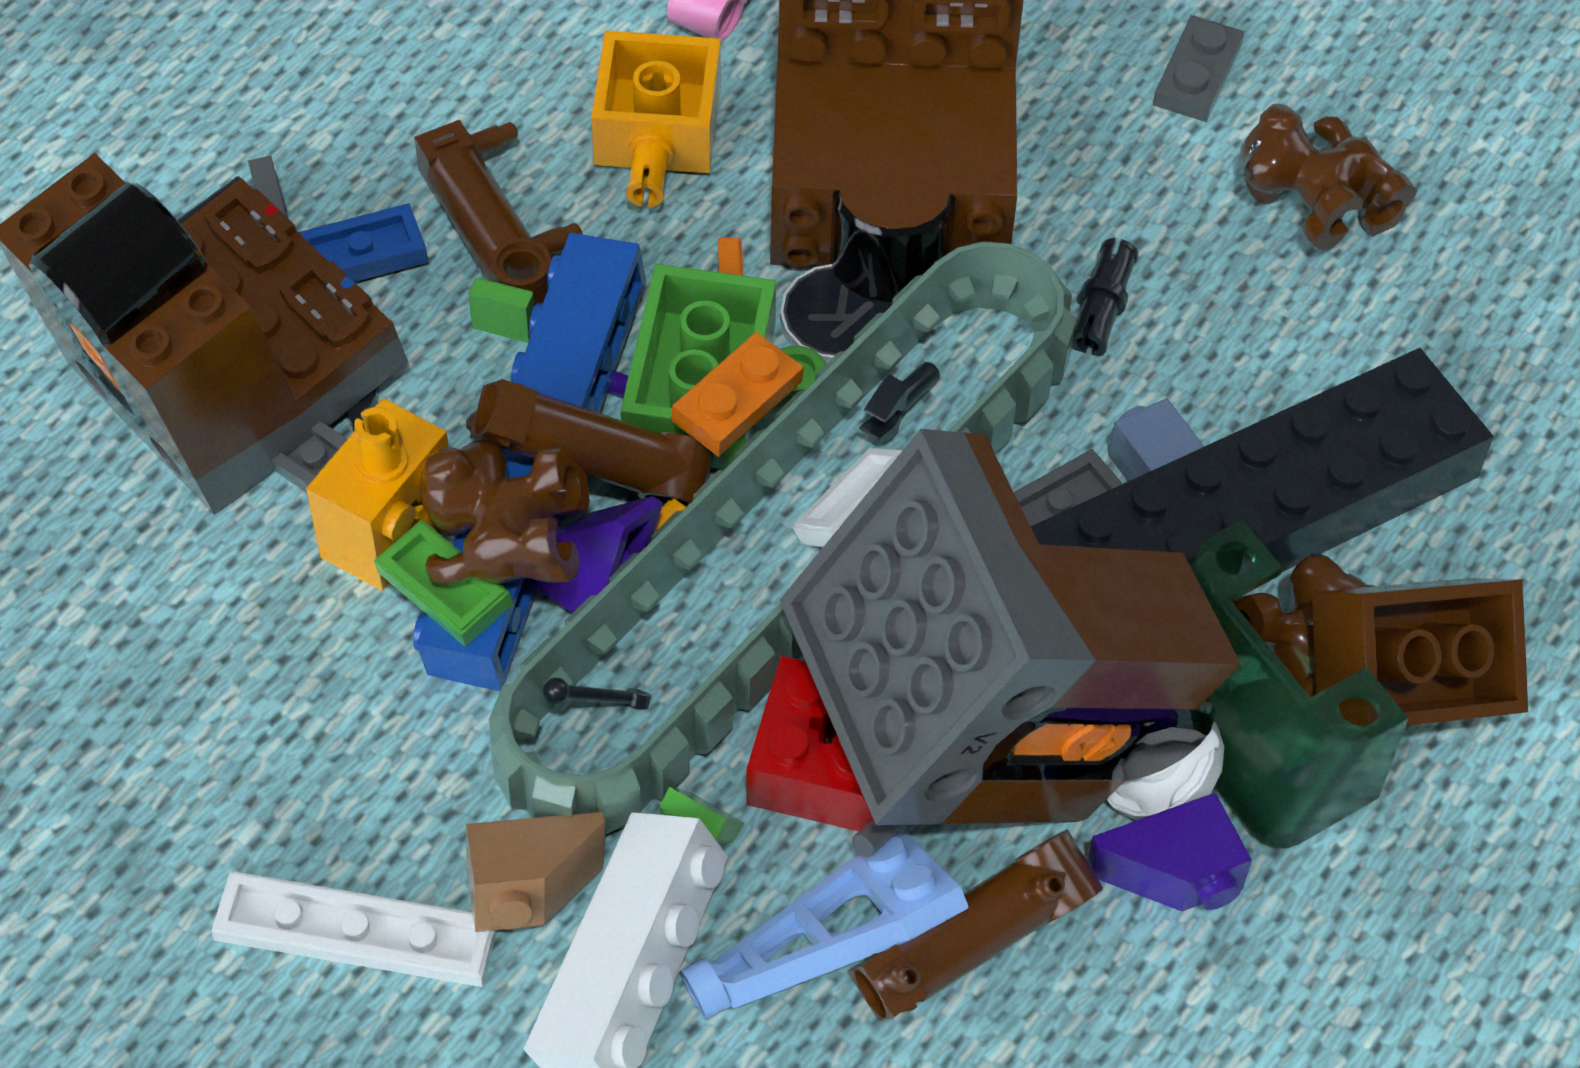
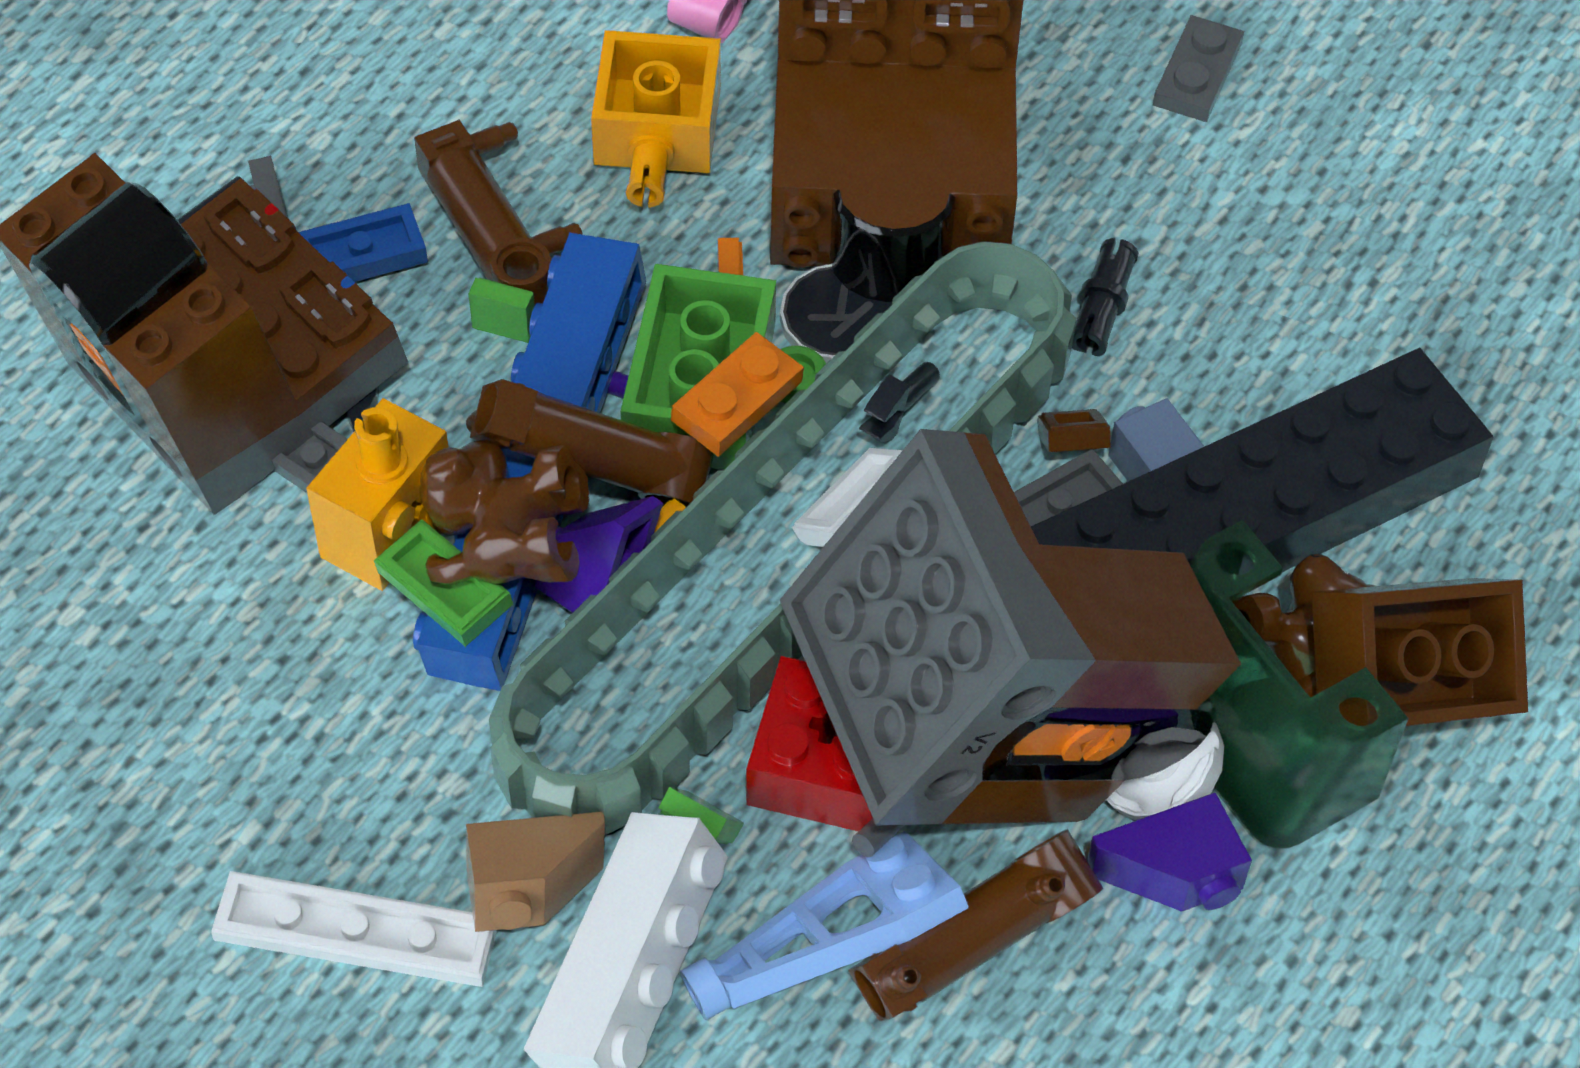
black hinge [543,677,652,709] -> none
reddish brown animal [1240,103,1417,250] -> none
none -> reddish brown tile [1038,409,1111,452]

